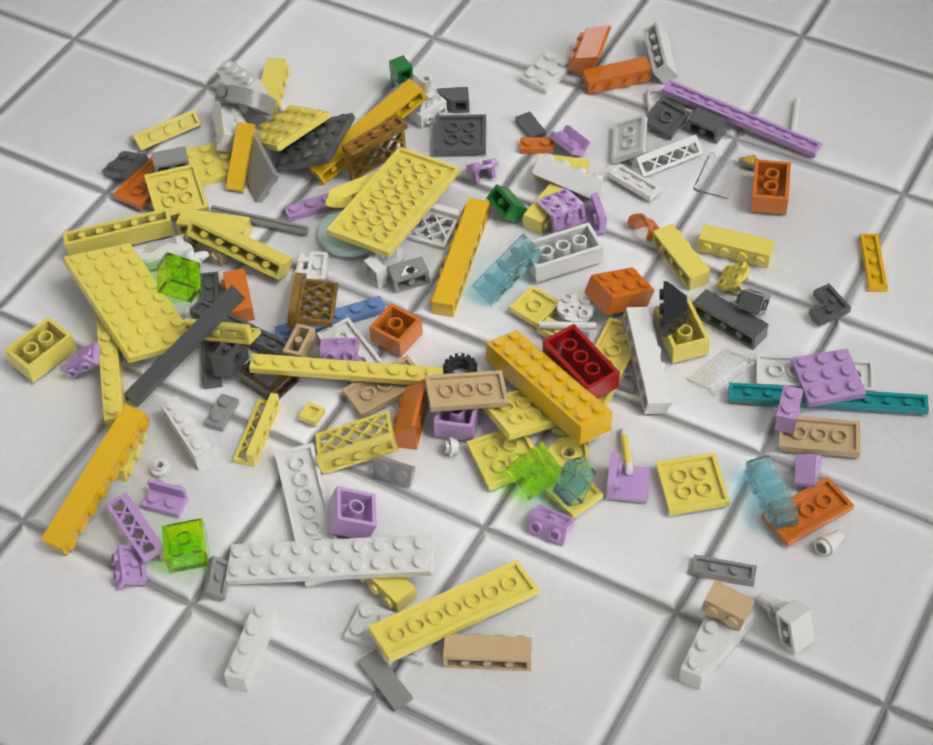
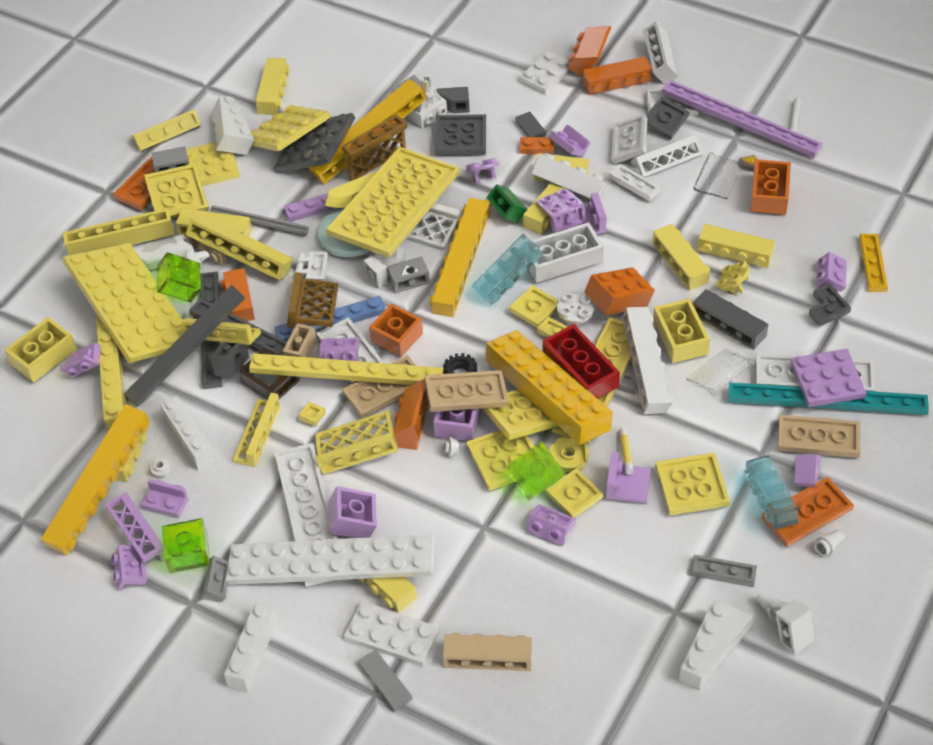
dark grey plate [102,151,149,180] -> none
light grey plate [204,393,240,432] -> none
light grey arch [214,84,277,117] -> none
white wedge [216,59,268,114] -> none
yellow tile [226,122,255,192] -> none
light grey tile [246,132,279,202] -> none
light yellow plate [368,560,539,663] -> none
light grey plate [373,455,415,487] -> none
green brick [389,55,413,88] -> none
white bar [539,321,596,330] -> none
clear light blue brick [553,457,597,506] -> none
orange piece [627,213,659,241] -> none
black slope [659,281,687,337] -> none
dark grey brick [687,108,728,144] -> none
tan brick [700,580,755,631] -> none
dark grey brick [736,288,771,315] -> none
lavender brick [774,385,804,434] -> none
none -> lavender bracket [816,252,847,292]

